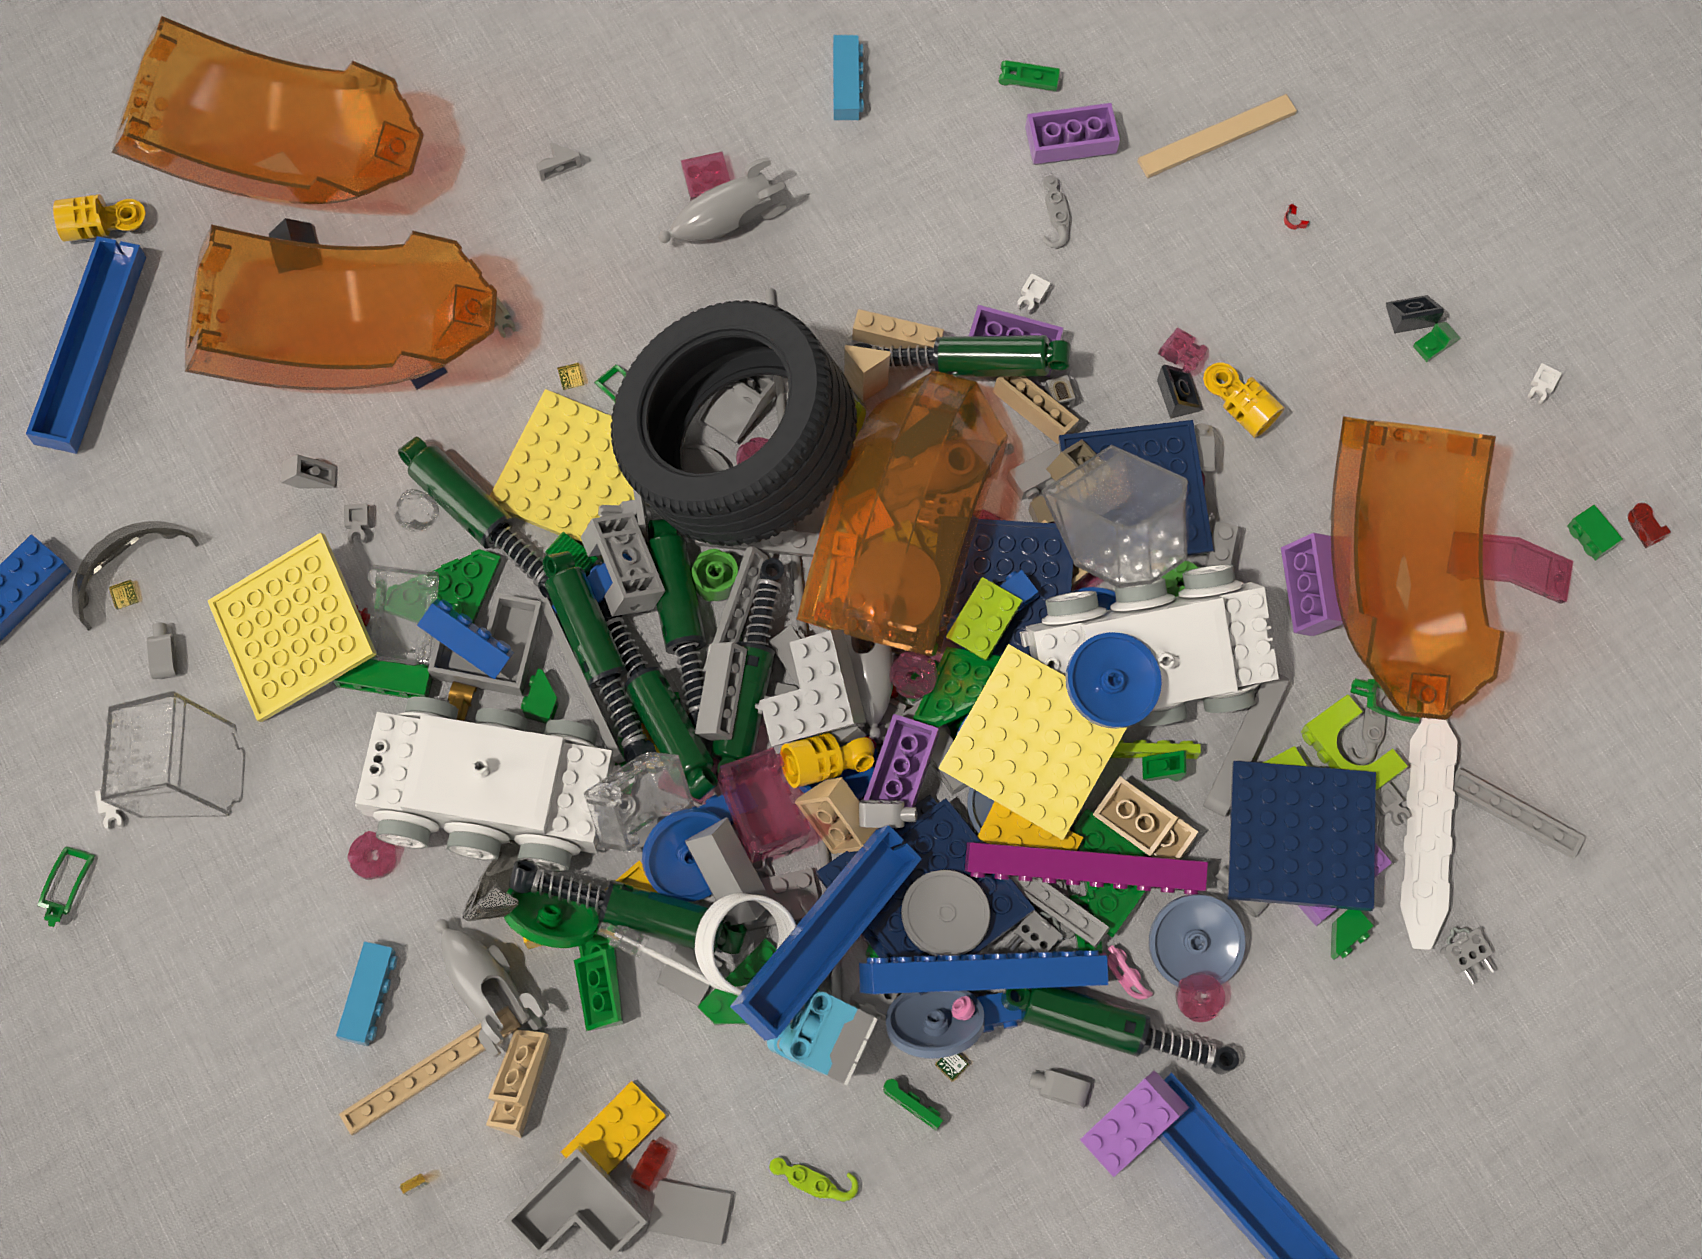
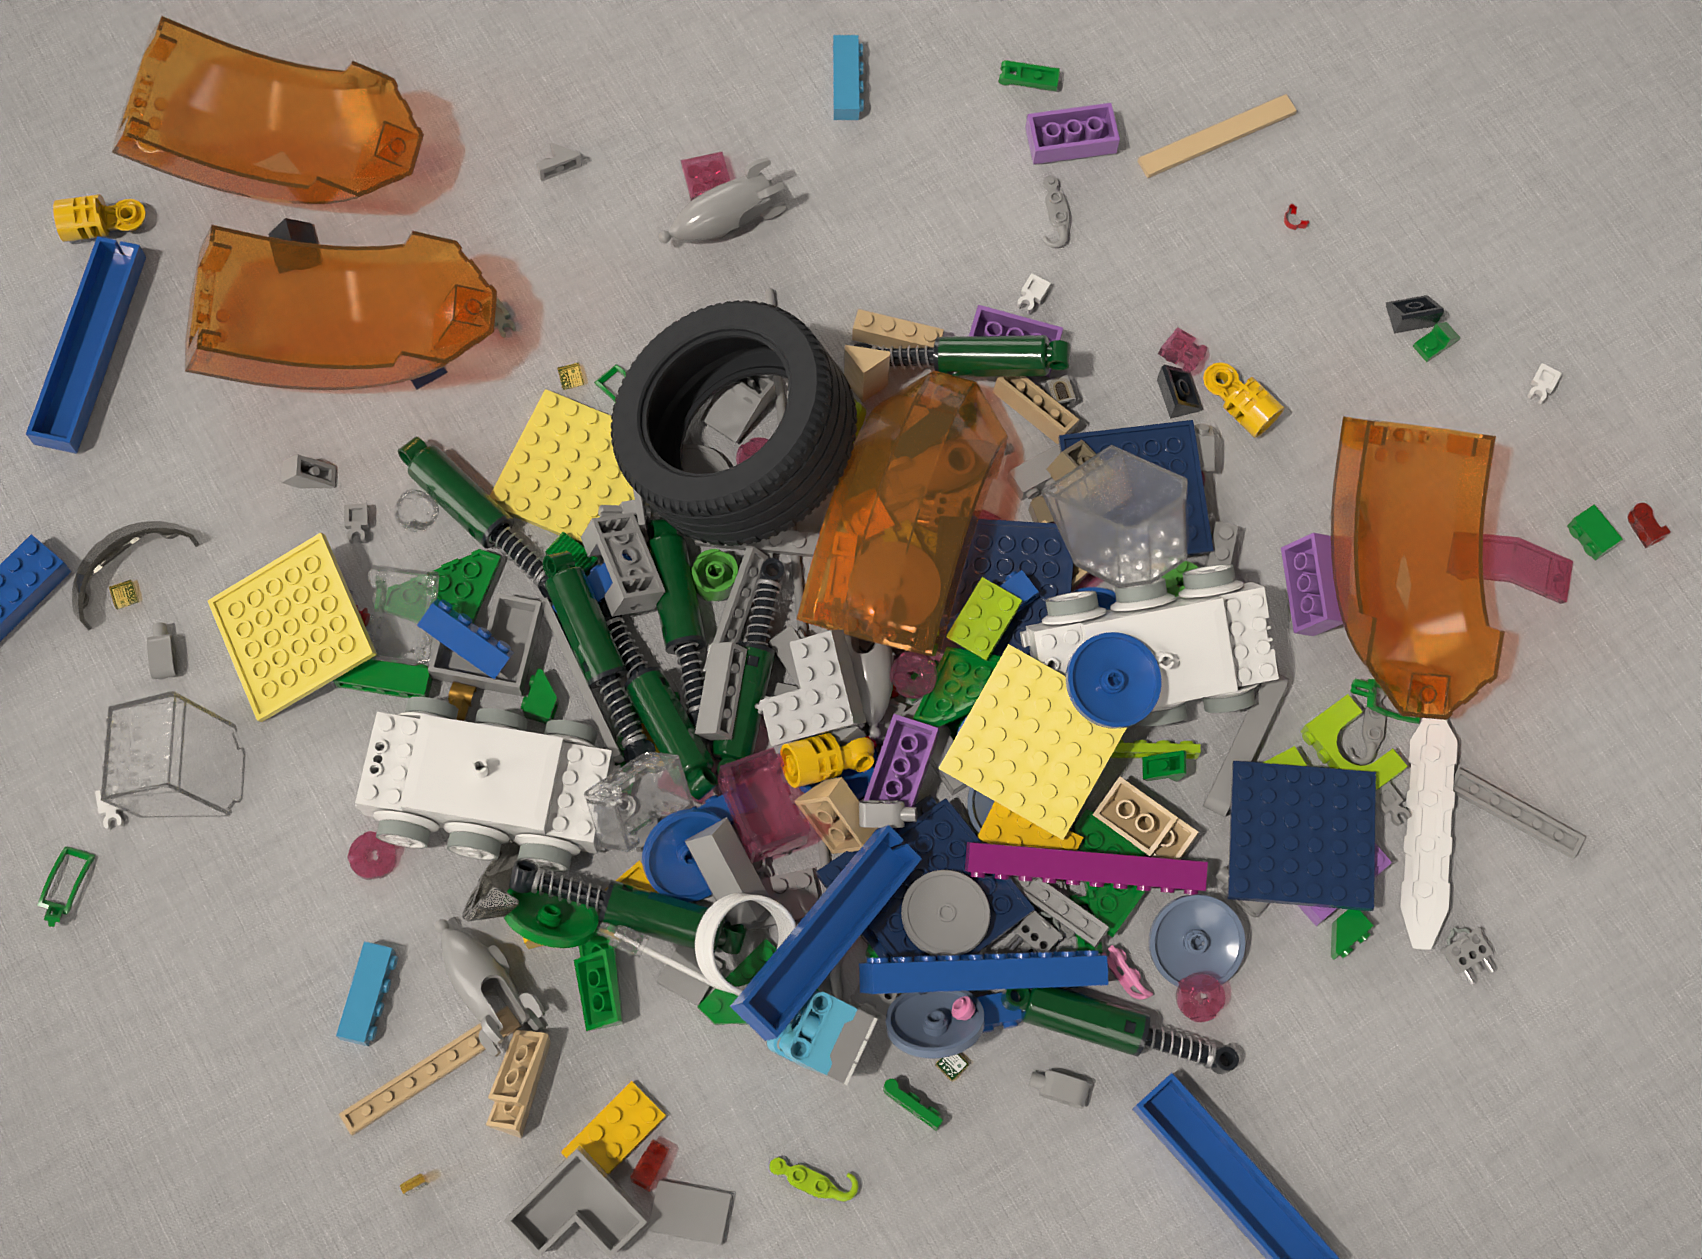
medium lavender brick [1080,1070,1189,1177] -> none

